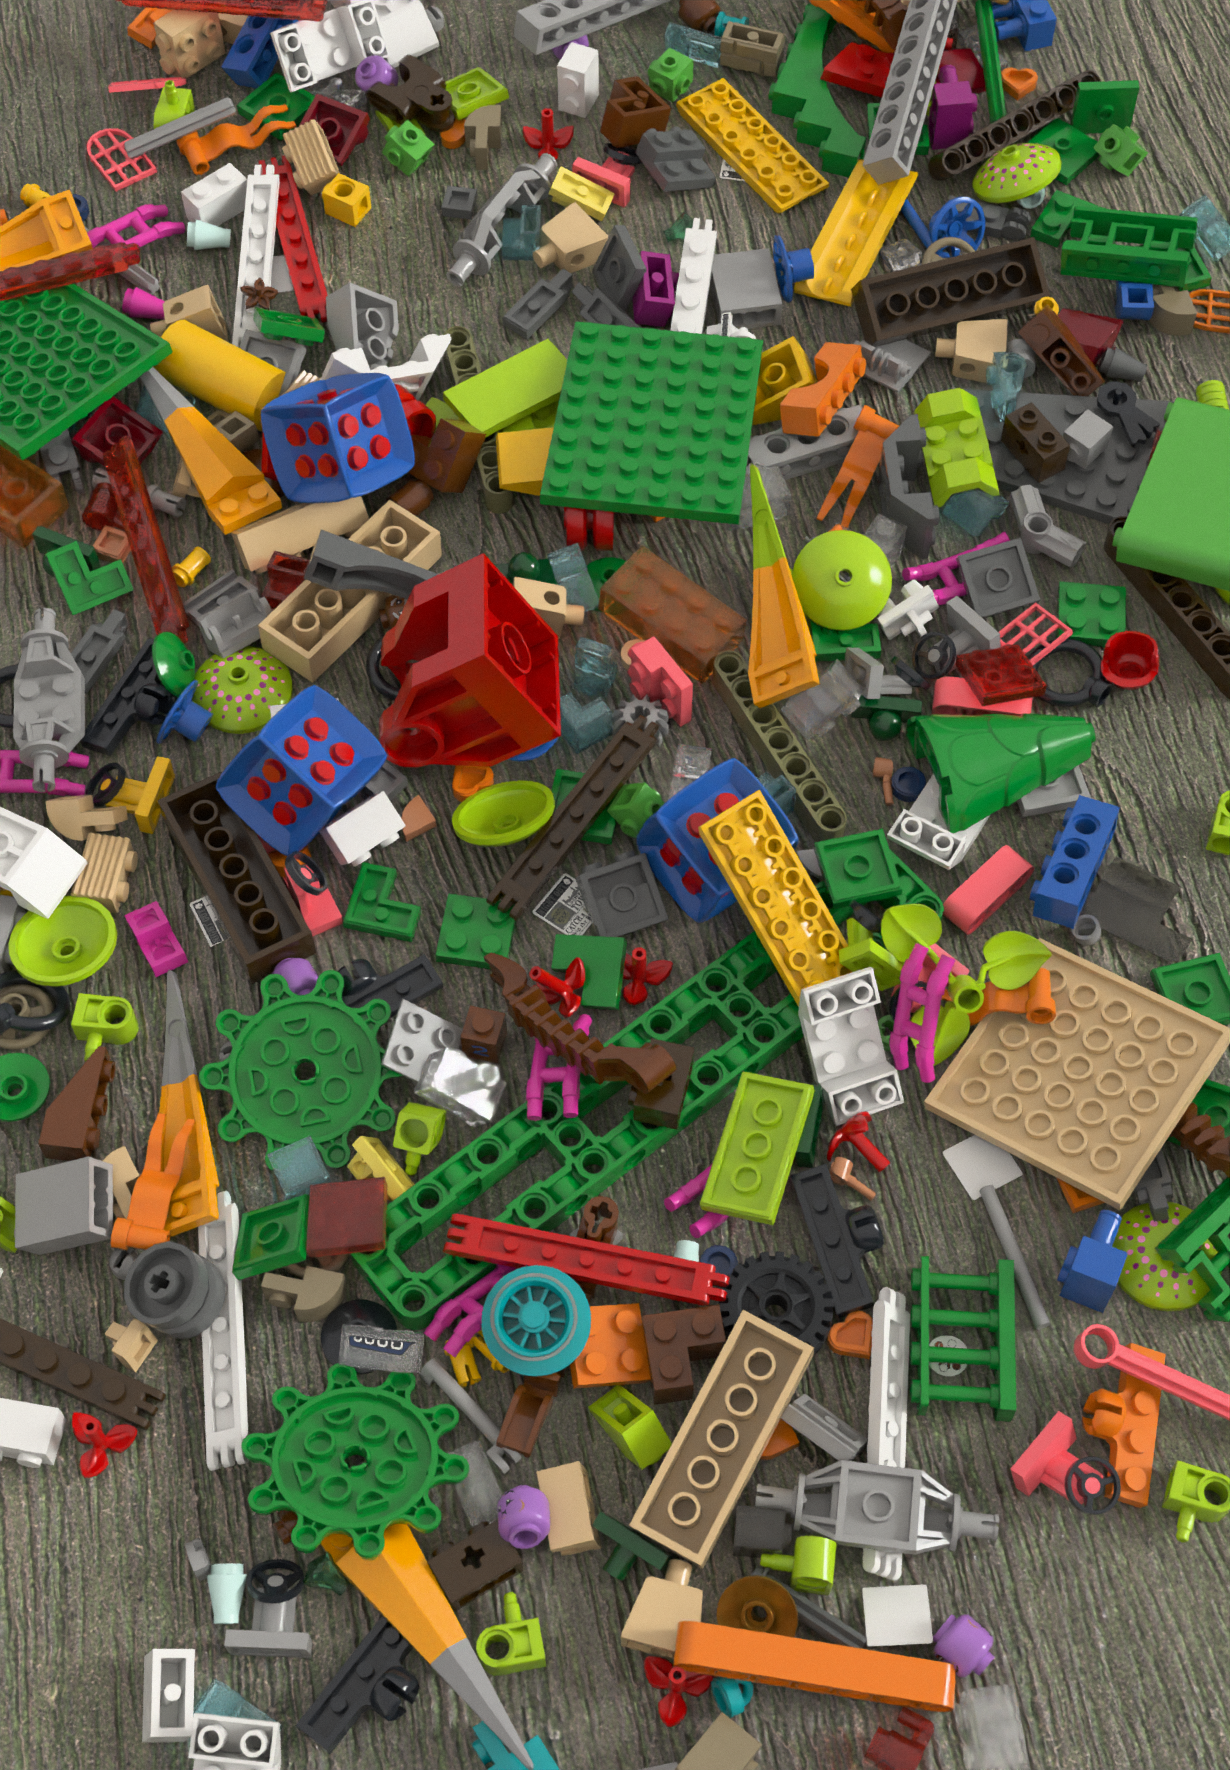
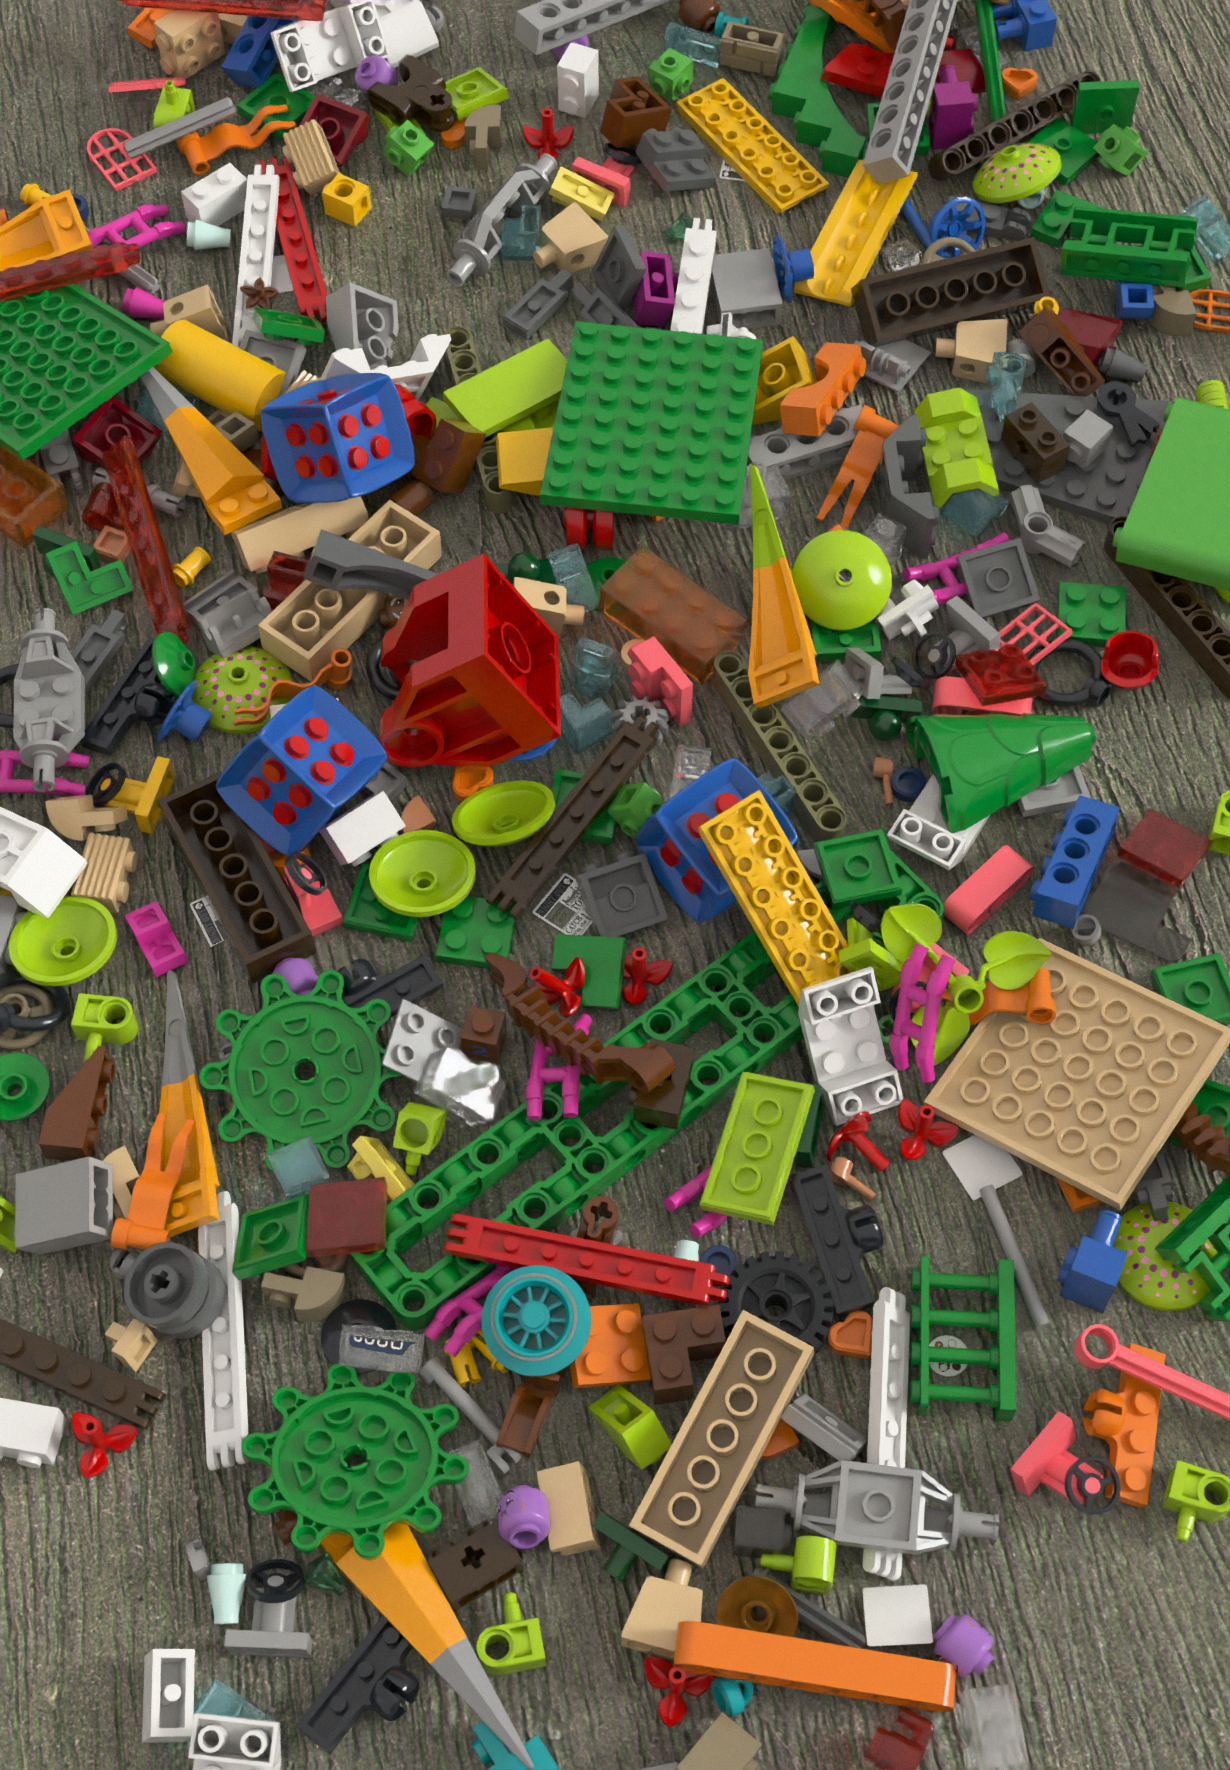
none -> orange flag [233,648,352,726]
none -> lime dish [369,830,476,917]
none -> red plant [898,1099,959,1160]
none -> clear red tile [1117,809,1213,889]

